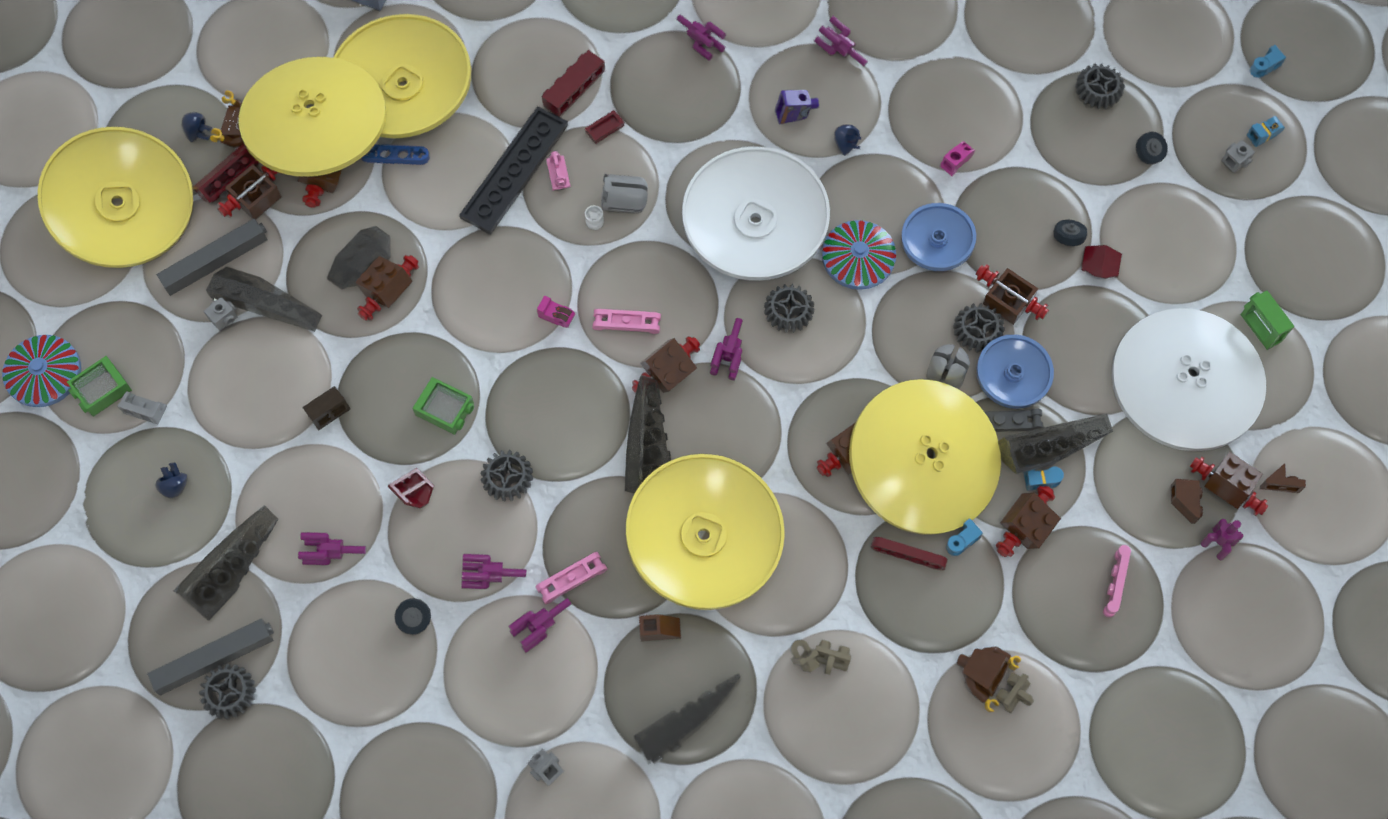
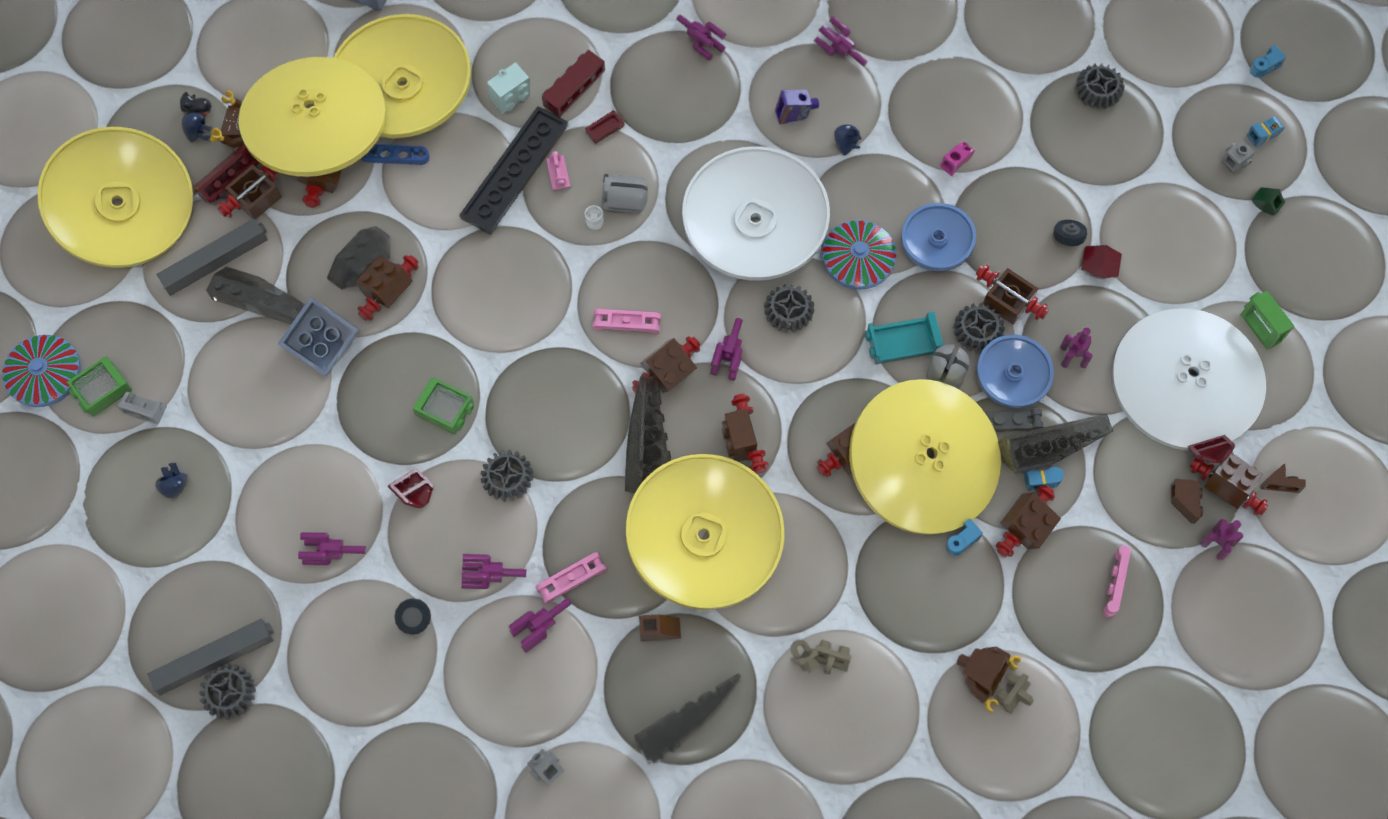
clear smoke wedge [173,505,278,621] -> none
light grey brick [204,297,237,331] -> none
dark brown hinge [302,386,350,431] -> none
dark pink leg [537,295,575,328] -> none
dark red beam [871,537,948,570] -> none
black wheel [1136,132,1168,164] -> none
none -> black animal [180,91,212,115]
none -> sand blue slope [278,297,361,376]
none -> light aqua brick [487,62,530,114]
none -> reddish brown brick [722,394,769,474]
none -> teal panel [865,311,944,365]
none -> magenta plant [1060,328,1093,368]
none -> dark red slope [1188,435,1235,463]
none -> dark green brick [1251,187,1285,215]

